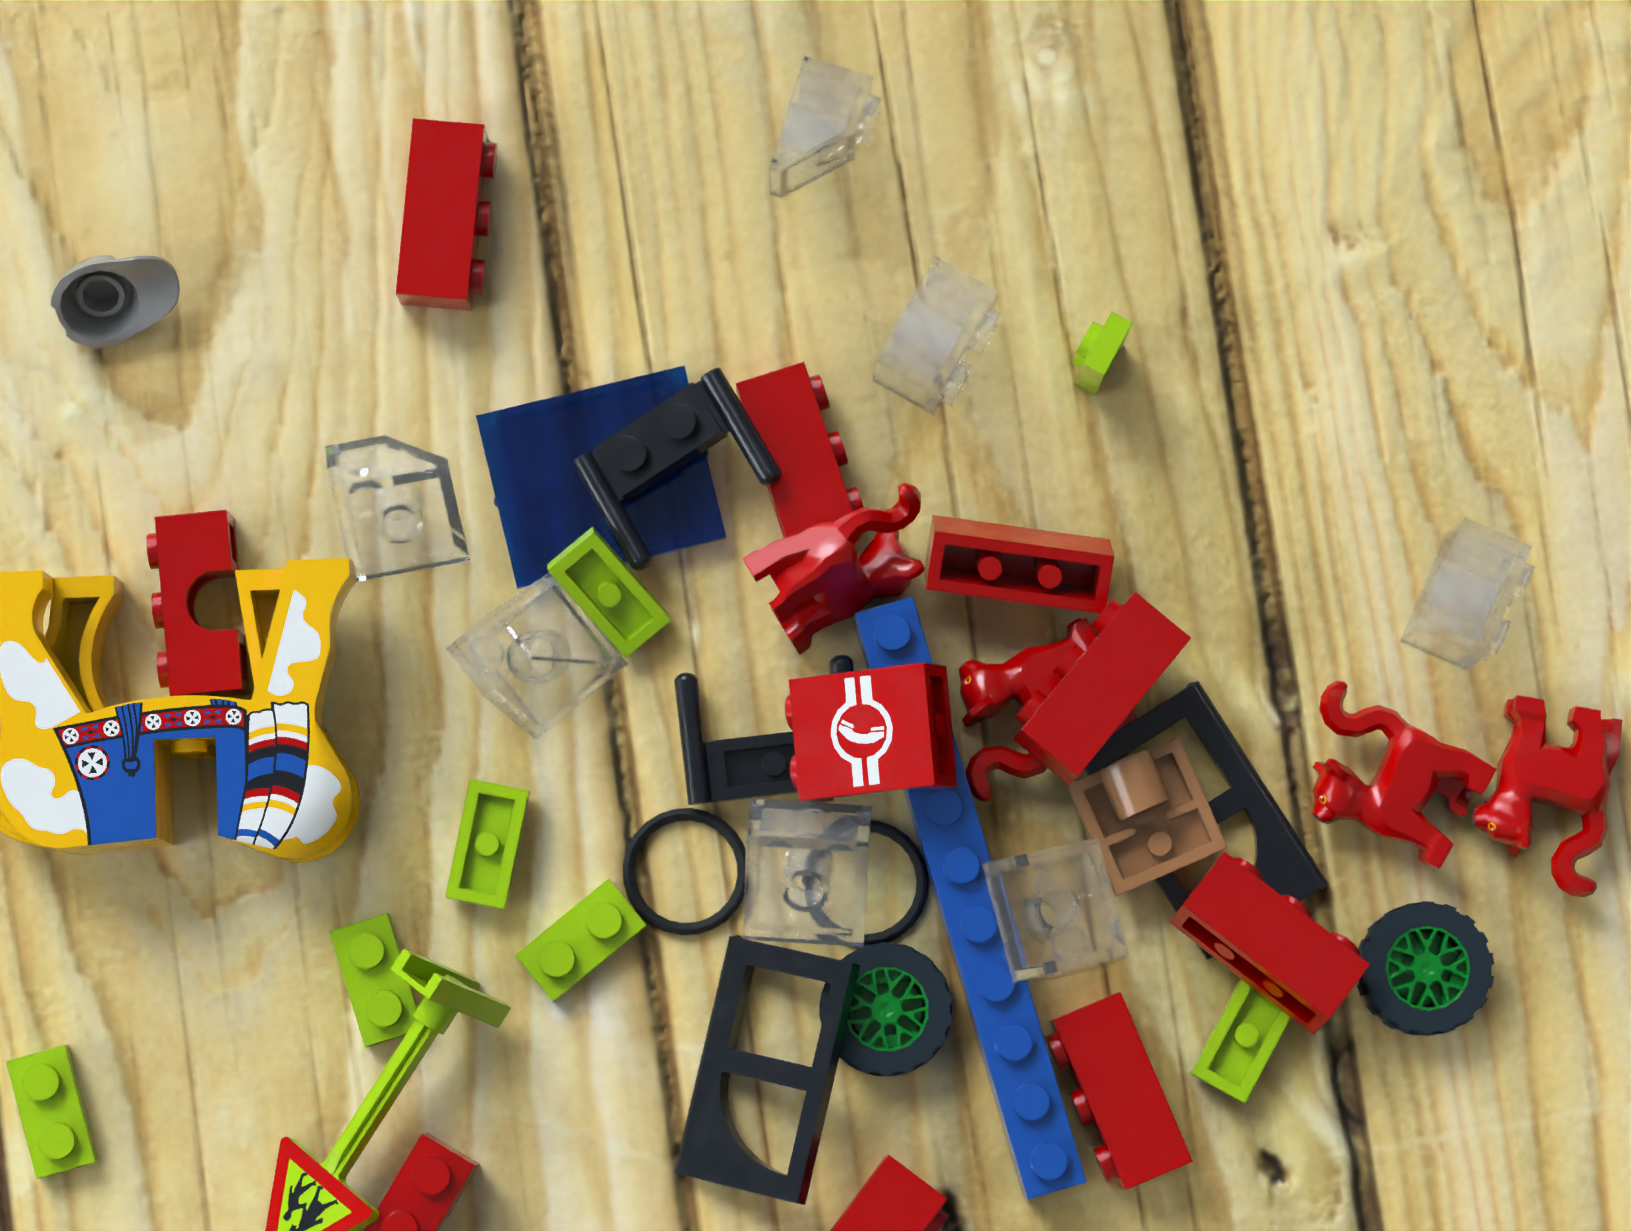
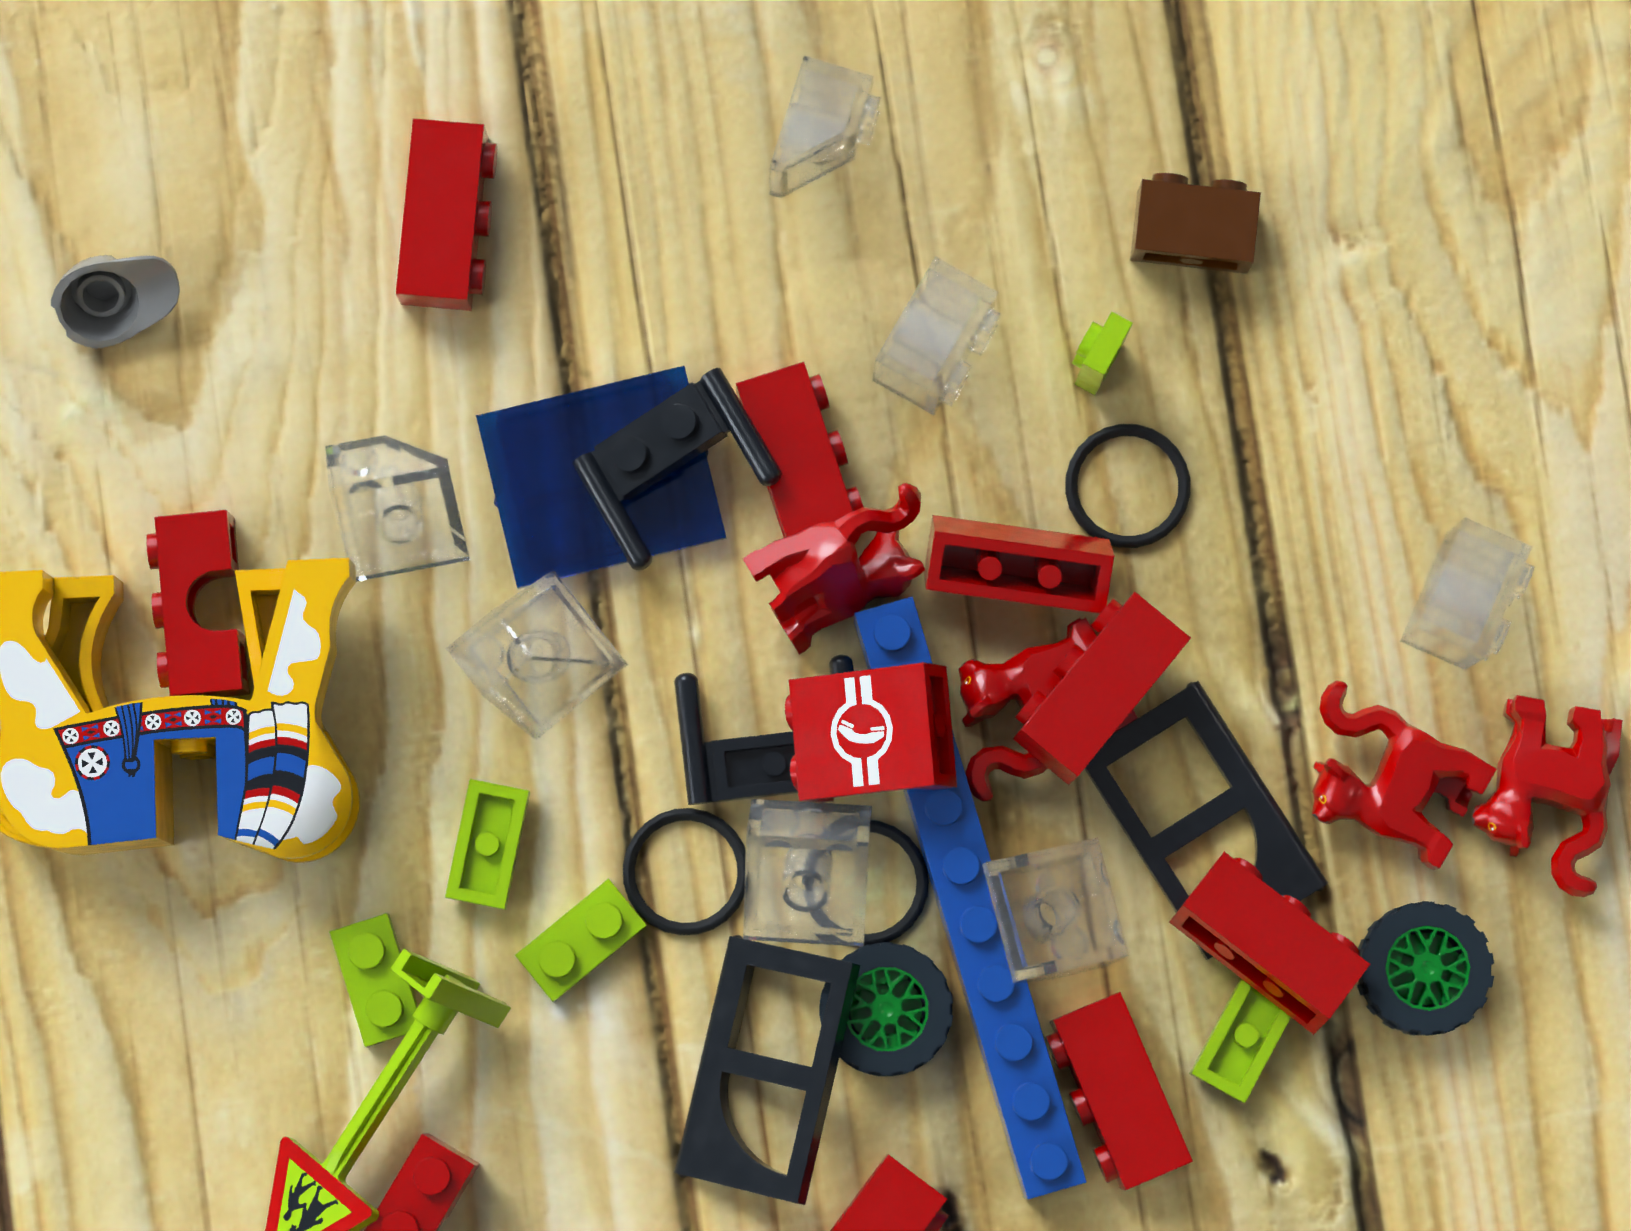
lime plate [6,1045,99,1179] -> none
lime plate [547,526,671,658] -> none
medium nougat plate [1067,737,1228,897] -> none
none -> black tyre [1065,424,1190,548]
none -> reddish brown brick [1130,173,1261,274]

